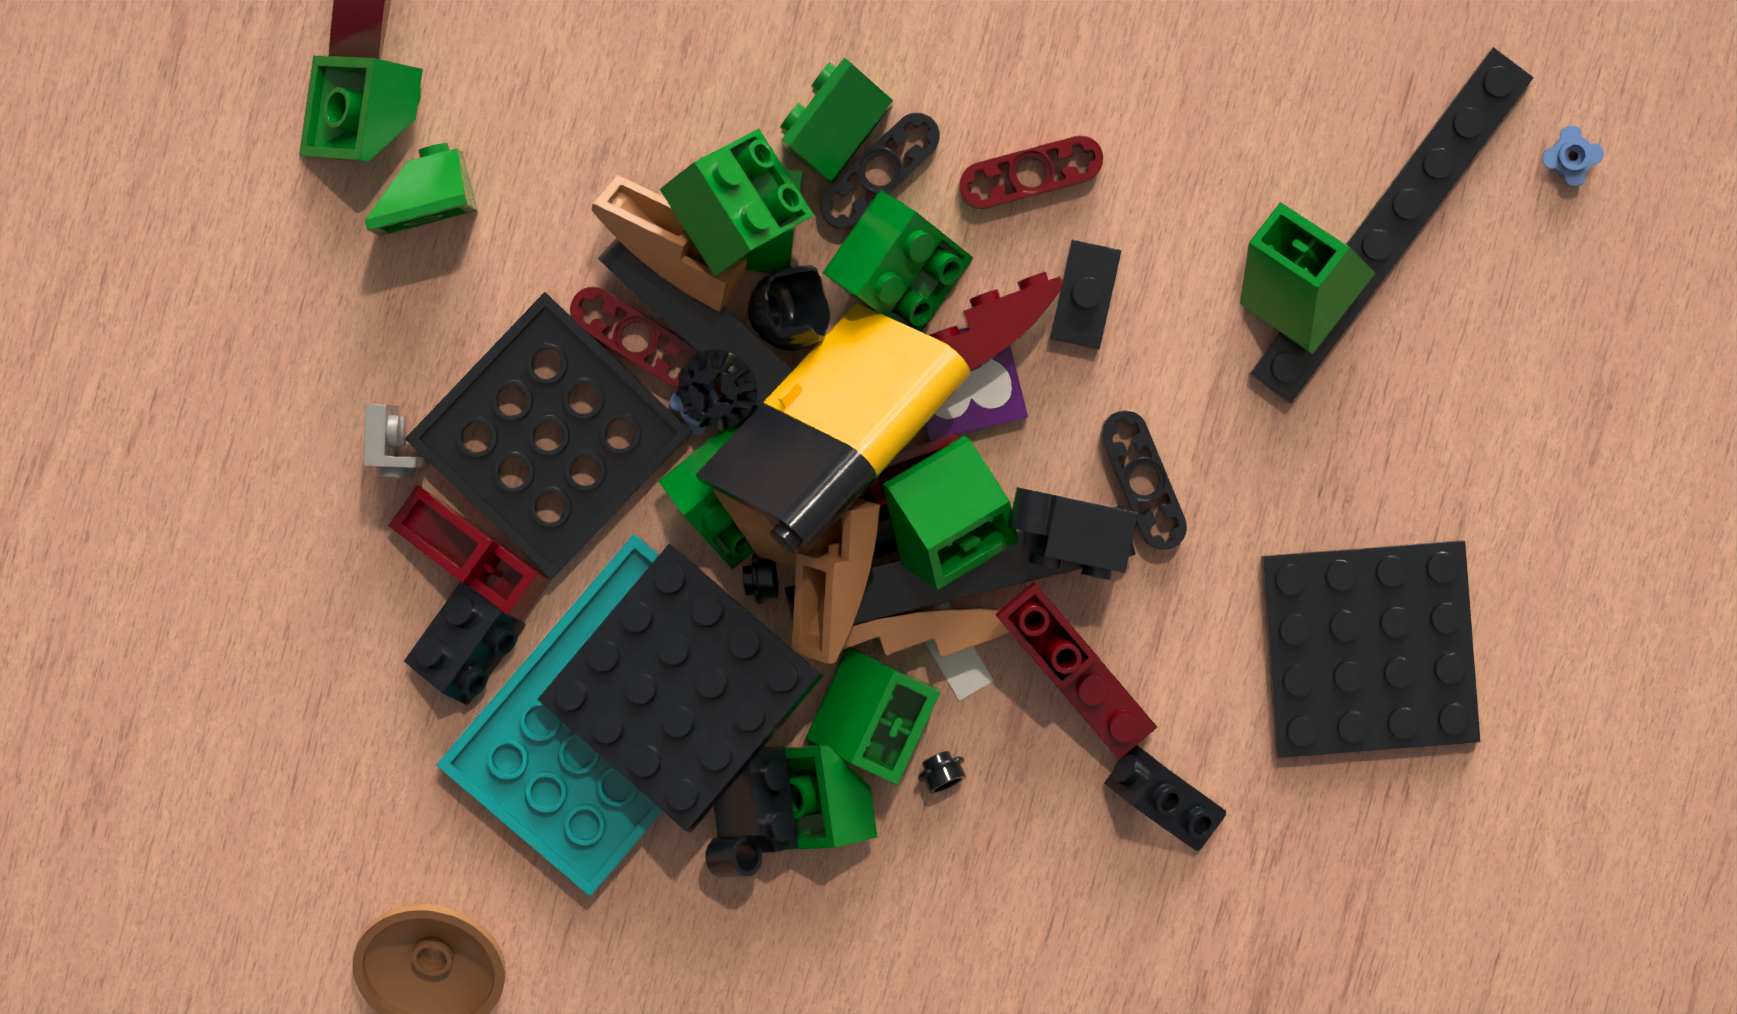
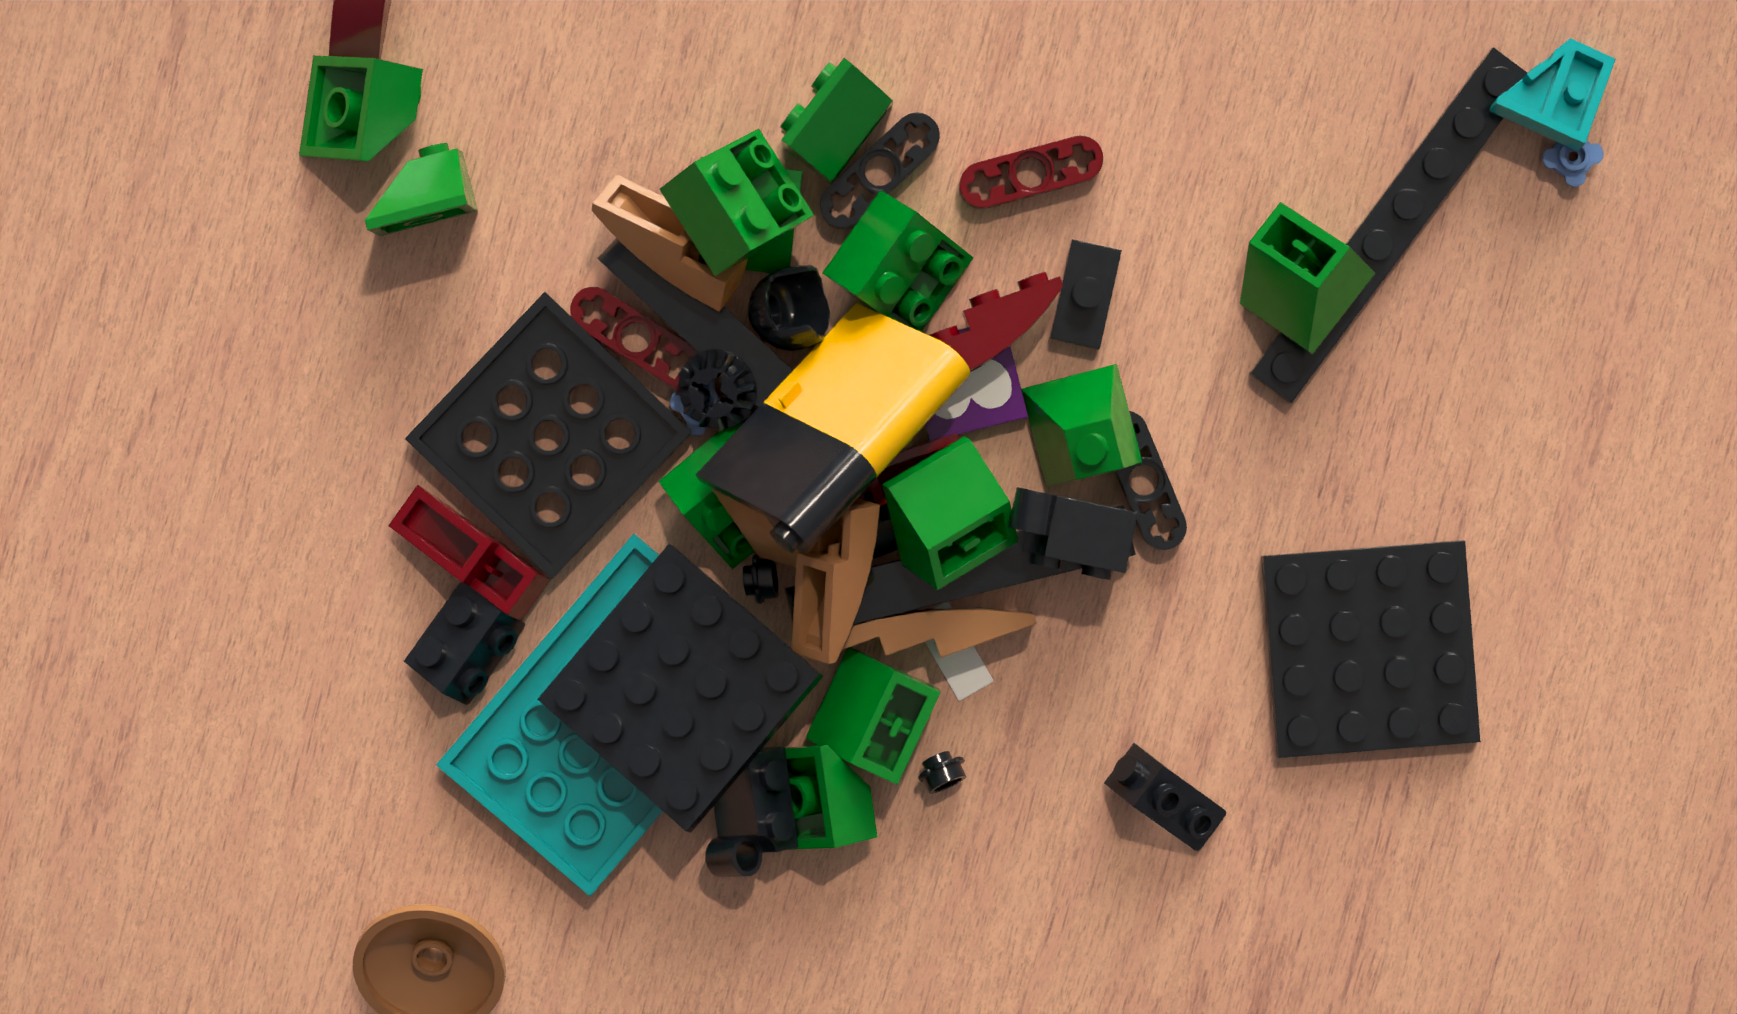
light grey bracket [363,404,427,478] -> none
dark red slope [995,582,1157,760] -> none
none -> green slope [1021,364,1142,486]
none -> teal wing [1489,38,1616,151]

